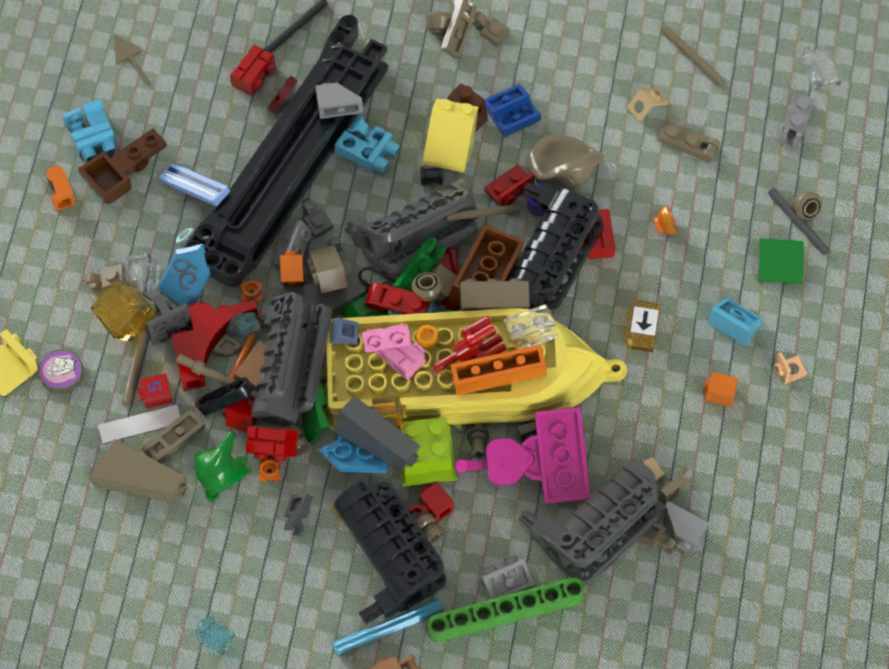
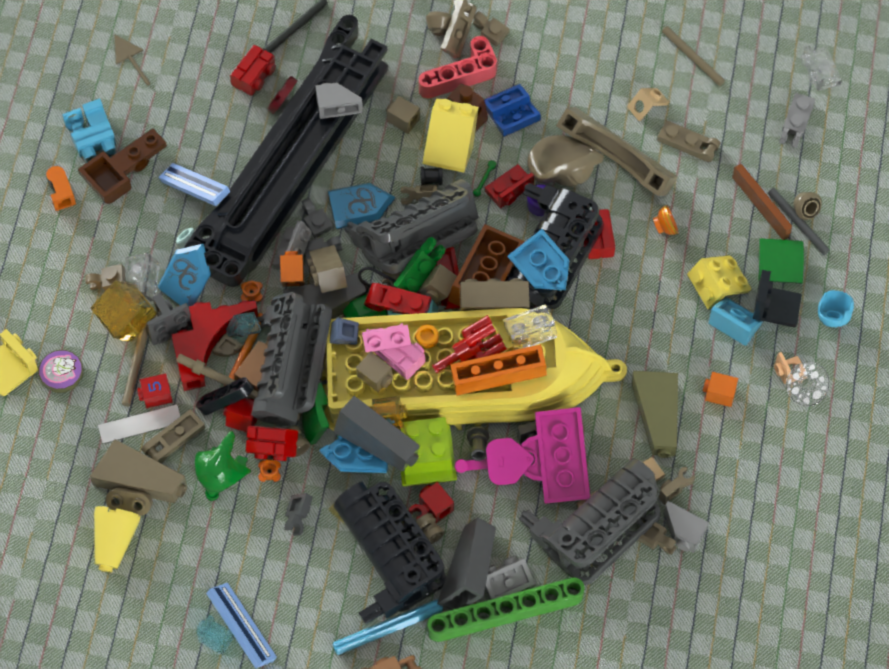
medium azure hips [335,115,400,173] -> none
dark tan cone [412,272,442,302] -> none
dark tan bar [443,204,520,221] -> none
brick [624,299,661,353] -> none
none -> light yellow cone [94,506,141,573]
none -> dark tan plate [106,487,153,516]
none -> light blue tile [206,583,277,669]
none -> dark azure tile [328,183,395,229]
none -> dark tan brick [356,352,393,392]
none -> dark tan brick [386,96,420,134]
none -> dark tan plate [401,185,437,205]
none -> coral beam [419,36,497,99]
none -> dark grey slope [437,517,496,611]
none -> green hinge [473,160,496,197]
none -> dark azure tile [507,229,570,290]
none -> dark tan arch [556,107,678,196]
none -> olive slope [631,371,678,458]
none -> light yellow bracket [687,256,751,309]
none -> dark orange tile [732,163,792,240]
none -> black bracket [753,270,802,328]
none -> clear dish [786,362,830,406]
none -> medium azure hair [818,290,854,328]

